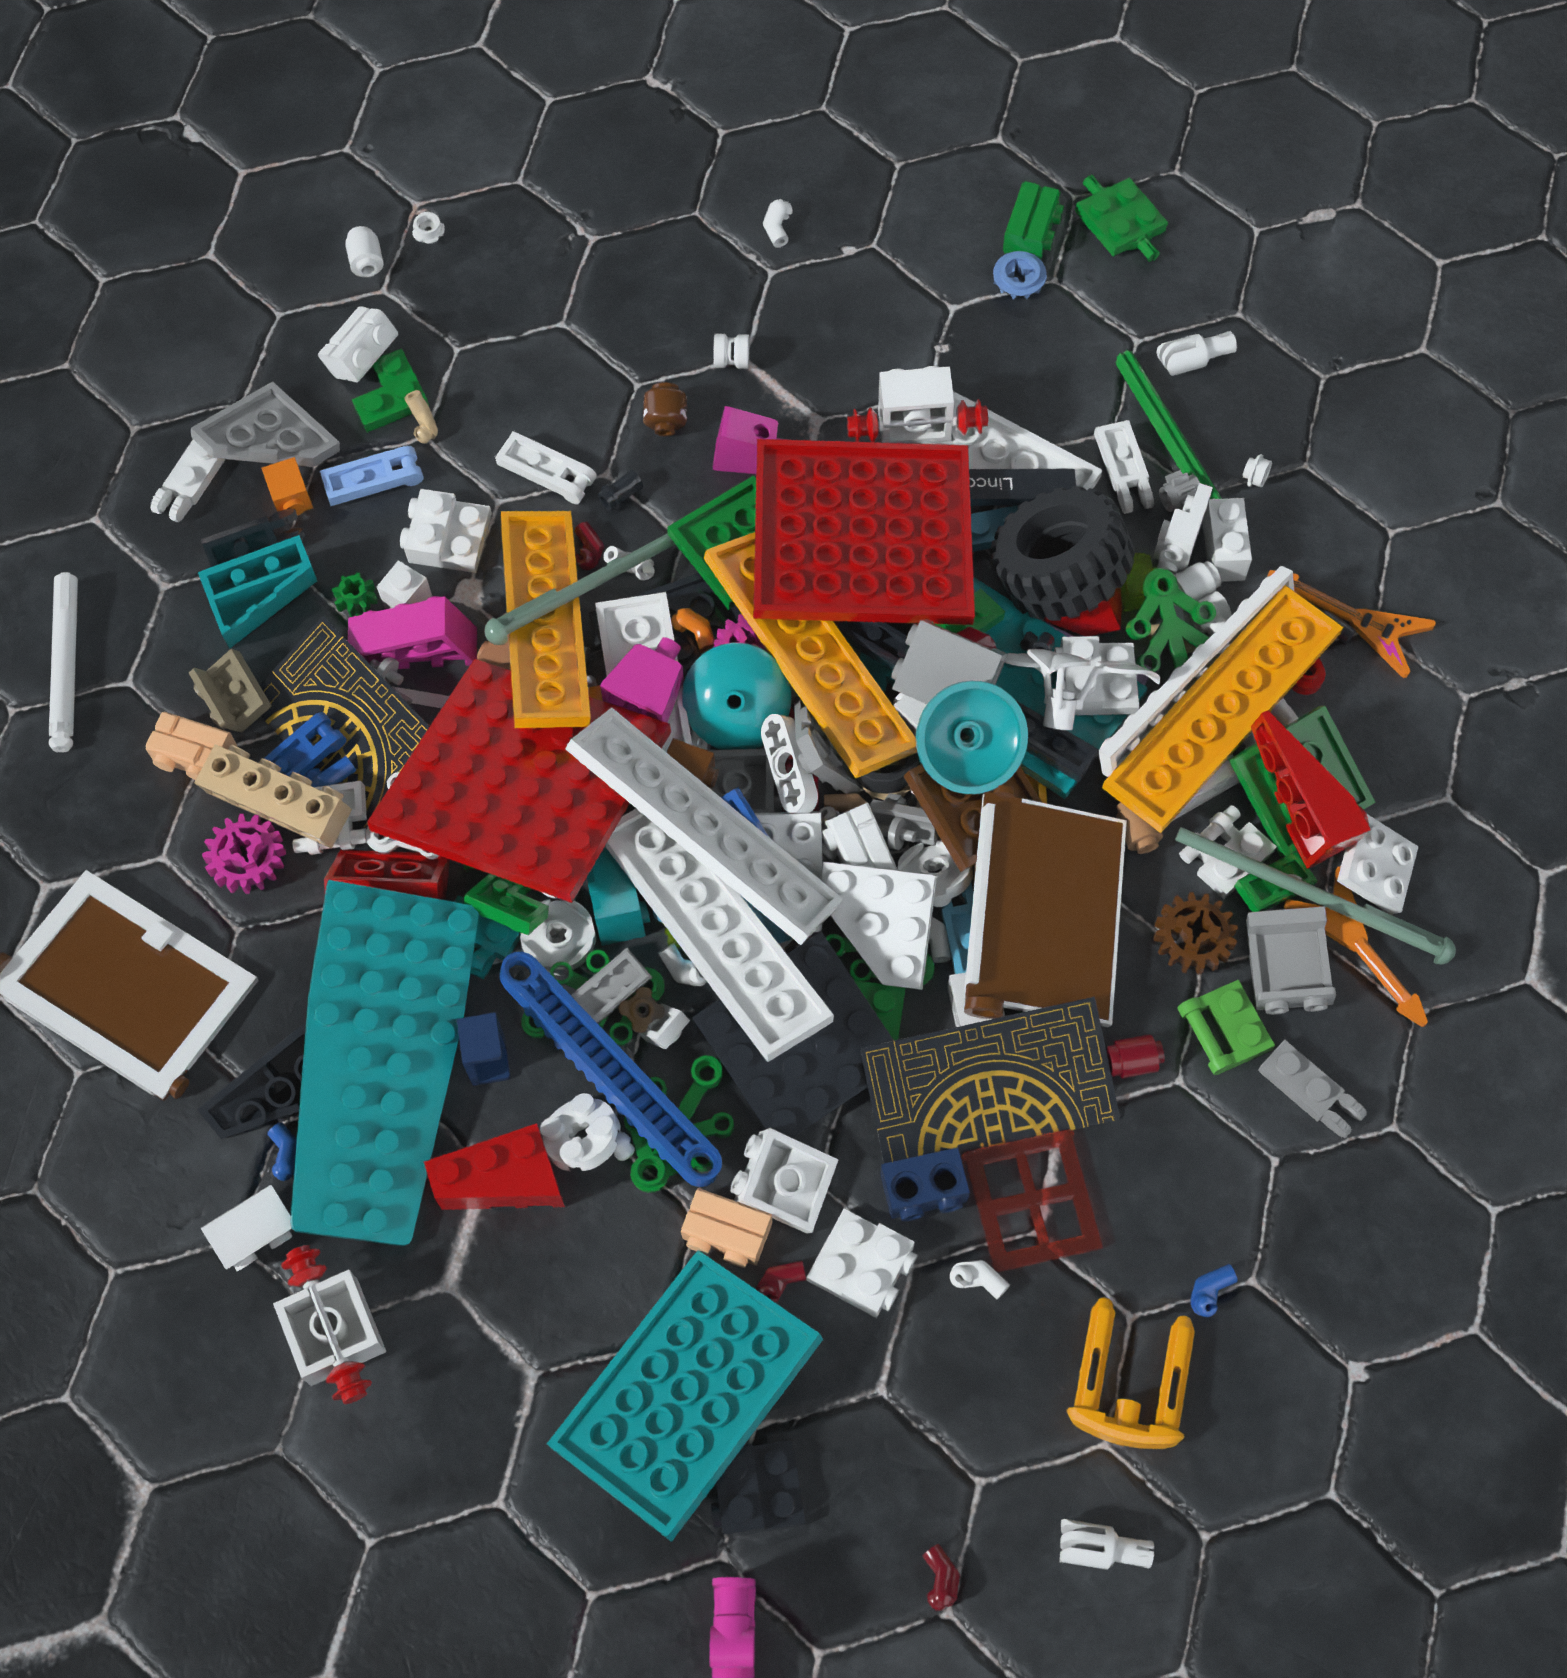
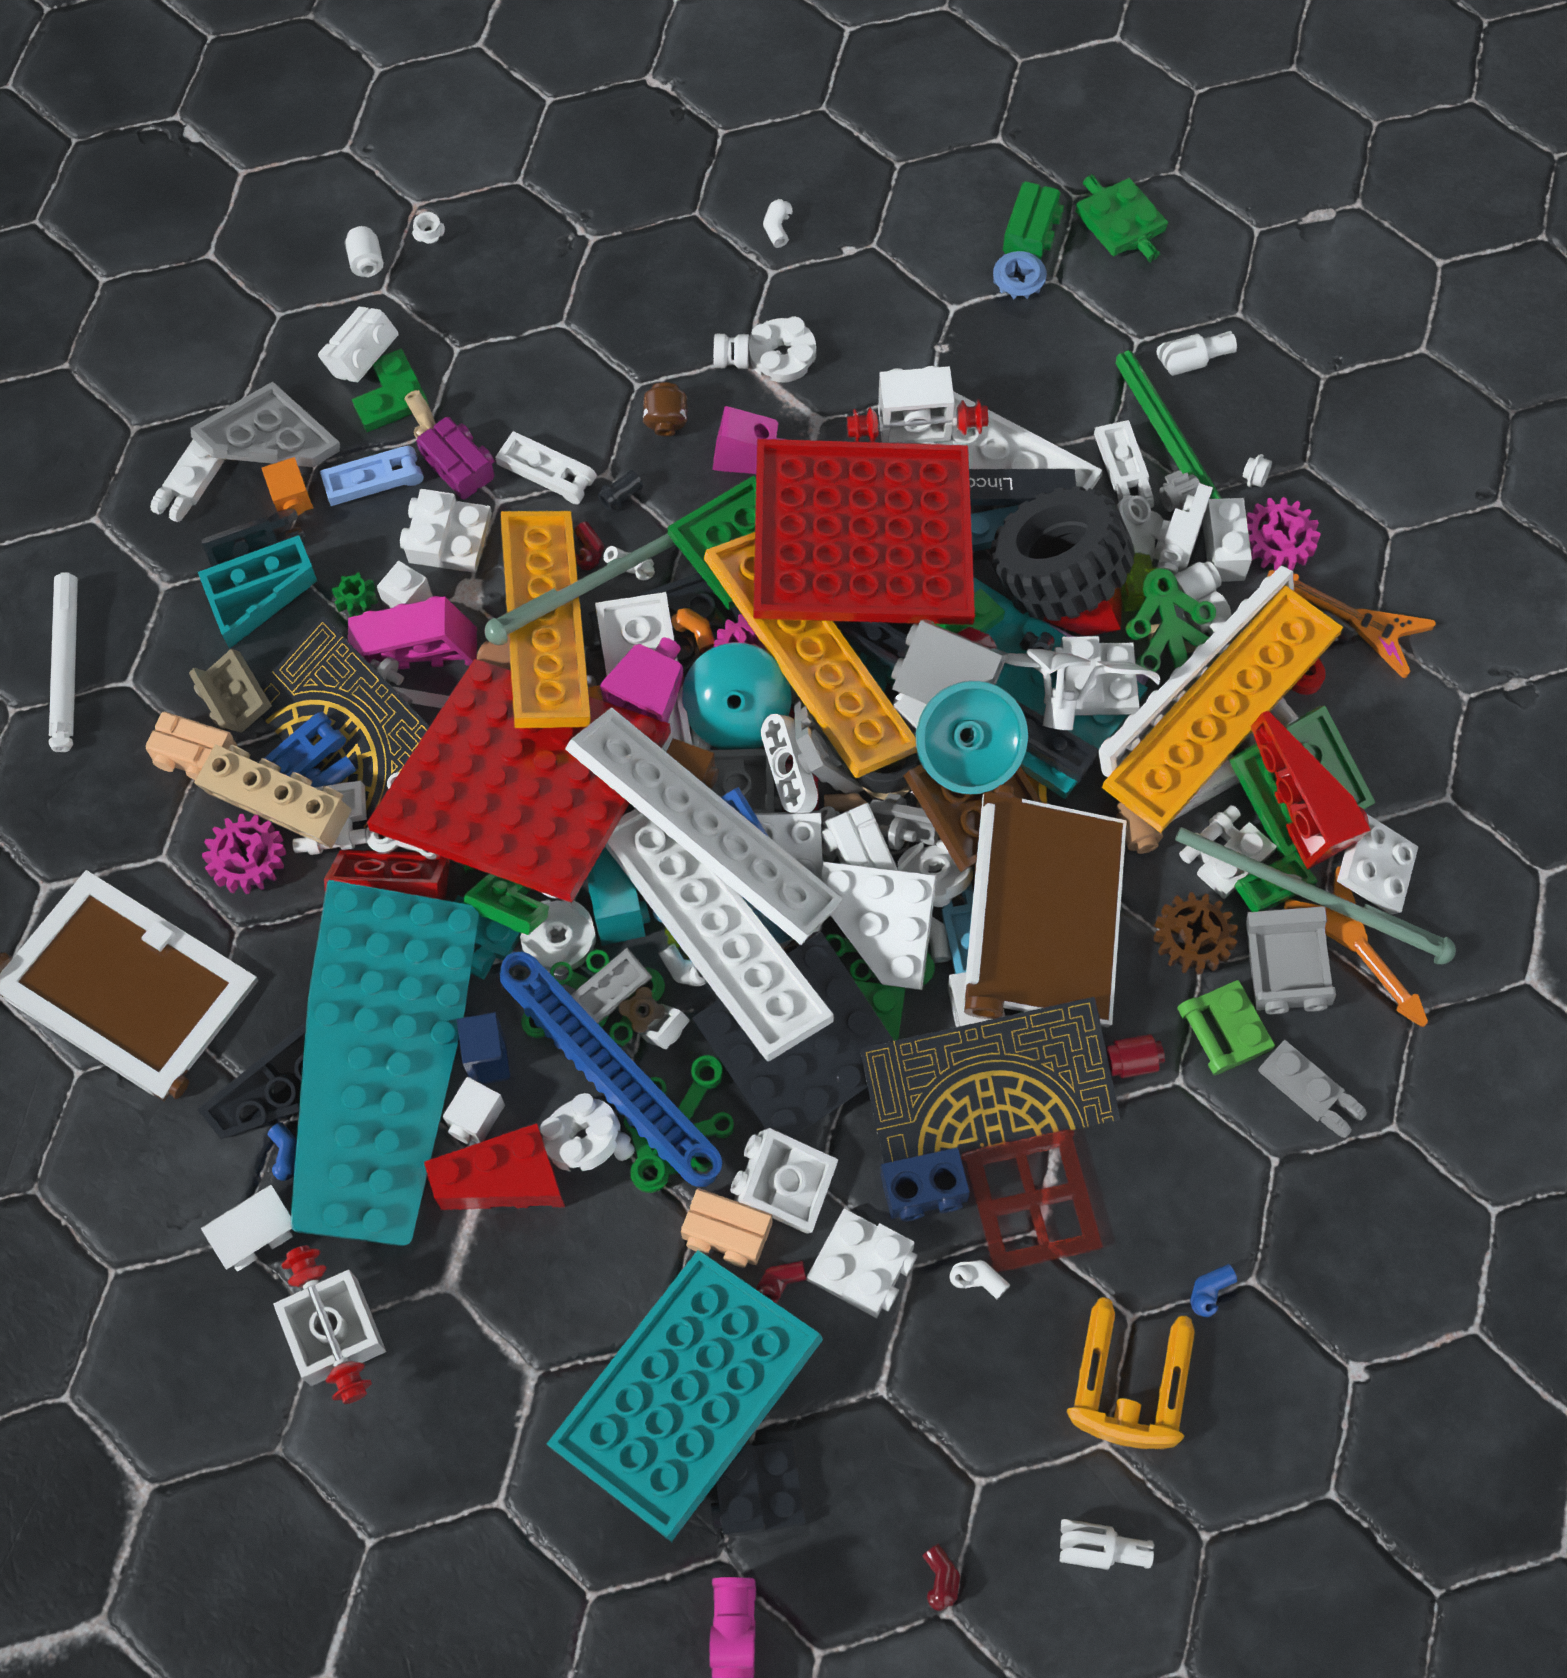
none -> magenta brick [416,417,495,500]
none -> white brick [443,1077,505,1144]
none -> white plate [749,317,816,383]
none -> white plate [1117,496,1164,563]
none -> dark pink gear [1246,497,1321,571]

